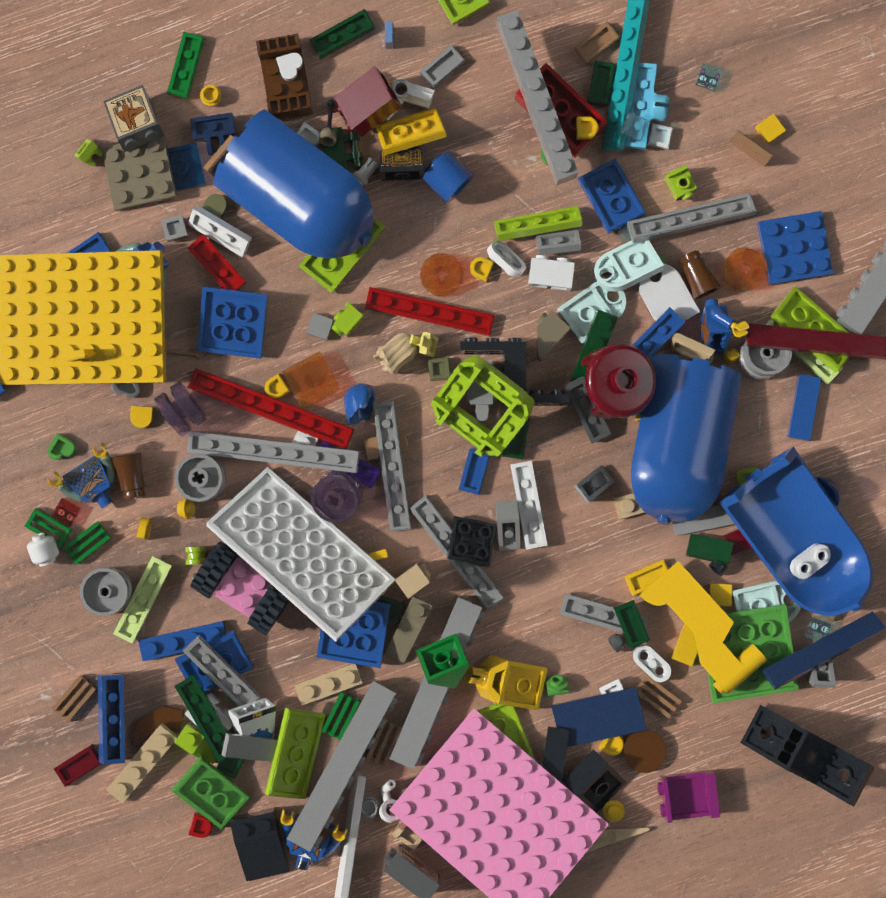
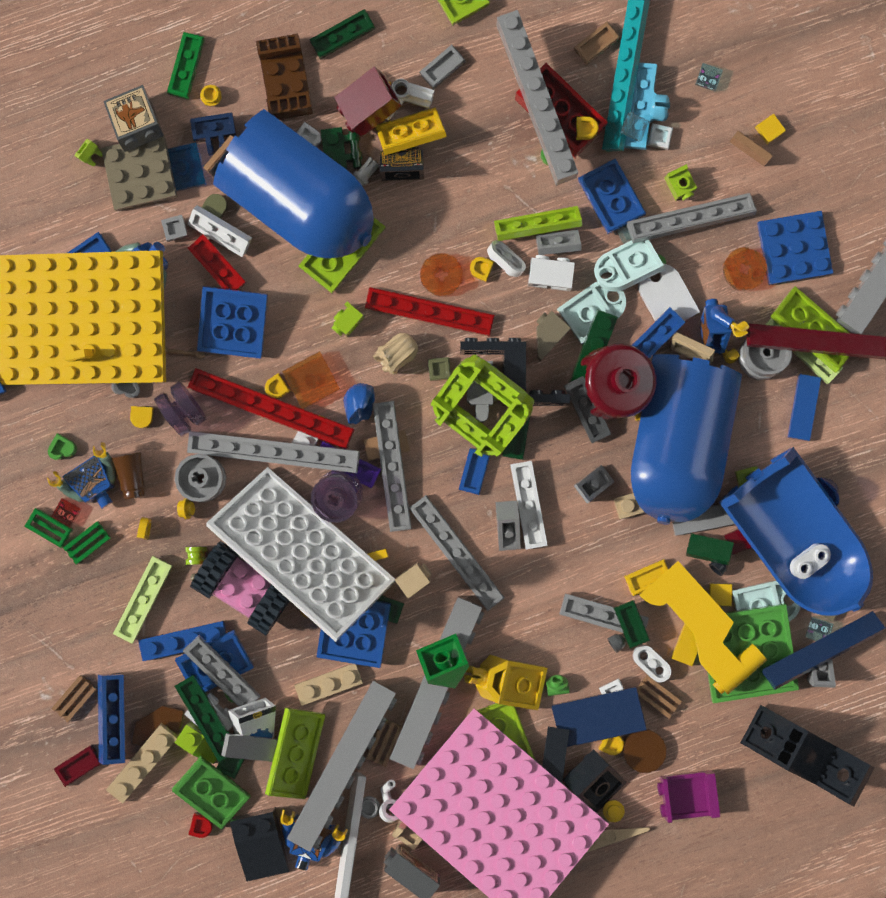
white head [27,533,59,567] -> none
light grey wheel [80,567,133,616] -> none
white tile [276,53,303,81] -> none
light grey tile [306,313,334,340] -> none
dark tan hinge [319,99,337,146] -> none
green tile [322,692,360,740] -> none
medium blue tile [385,21,394,49] -> none
dark tan slope [385,595,433,663] -> none
light yellow plate [410,332,439,358] -> none
blue piece [423,151,474,203] -> none
black tile [447,516,497,567] -> none
dark green tile [587,60,616,107] -> none
reddish brown plant [680,250,721,300] -> none

